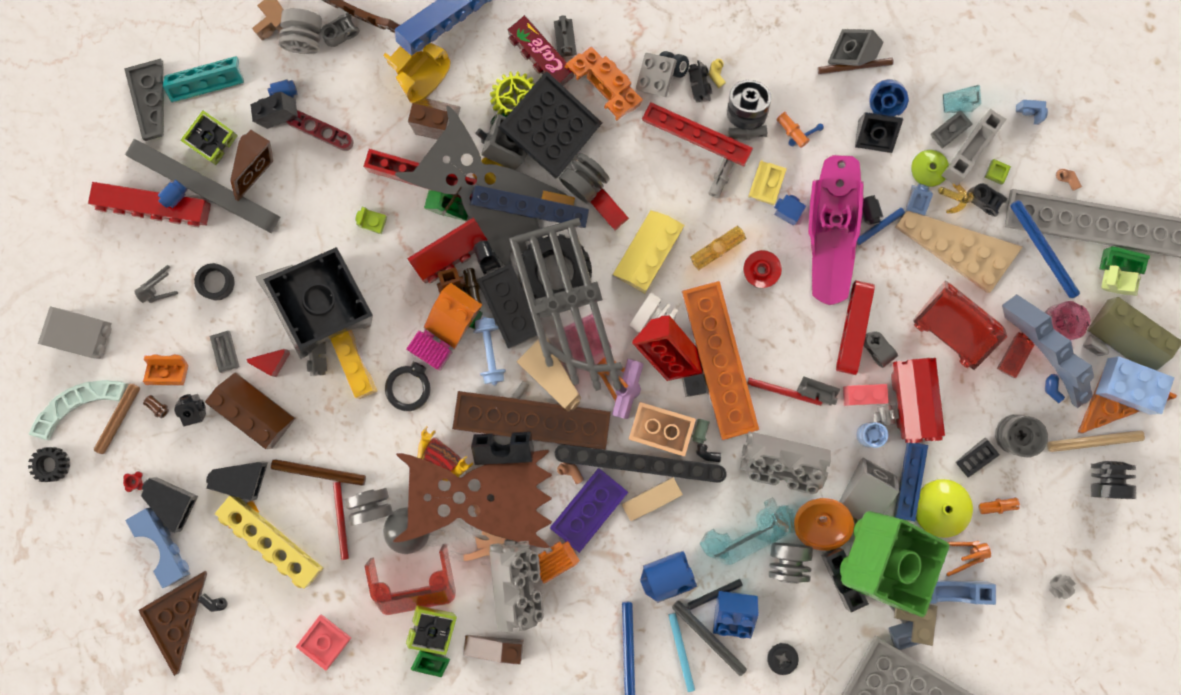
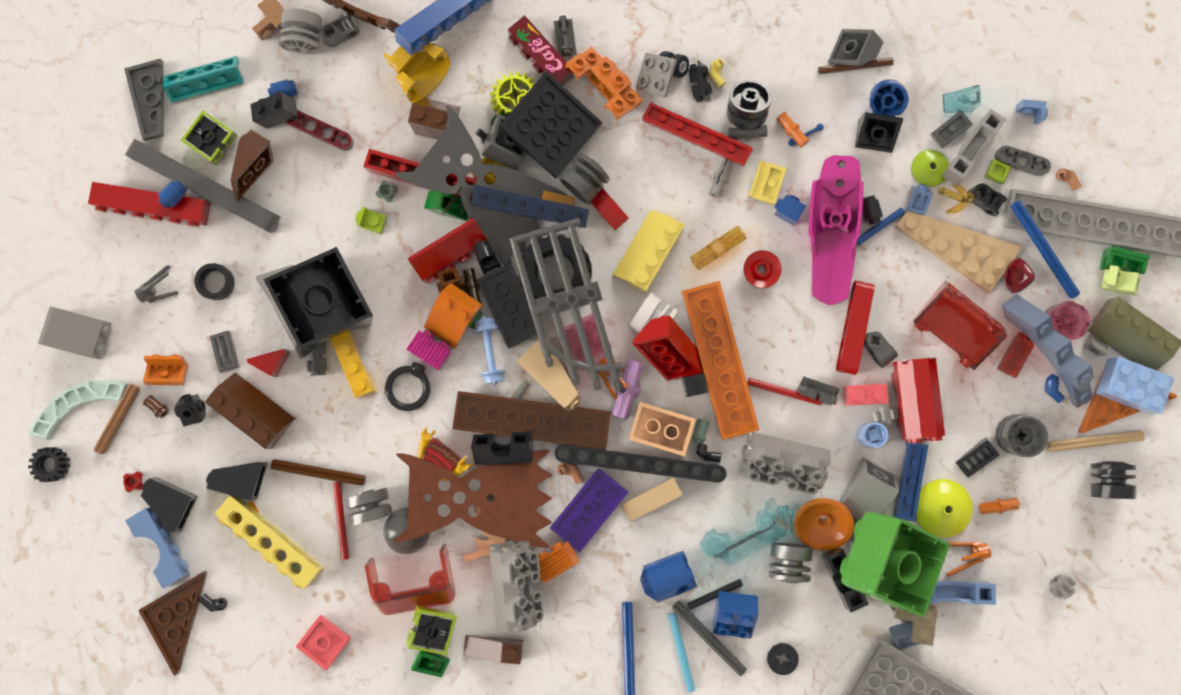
none -> sand green plate [376,180,398,202]
none -> dark grey beam [994,145,1051,176]
none -> dark red piece [1004,257,1035,294]

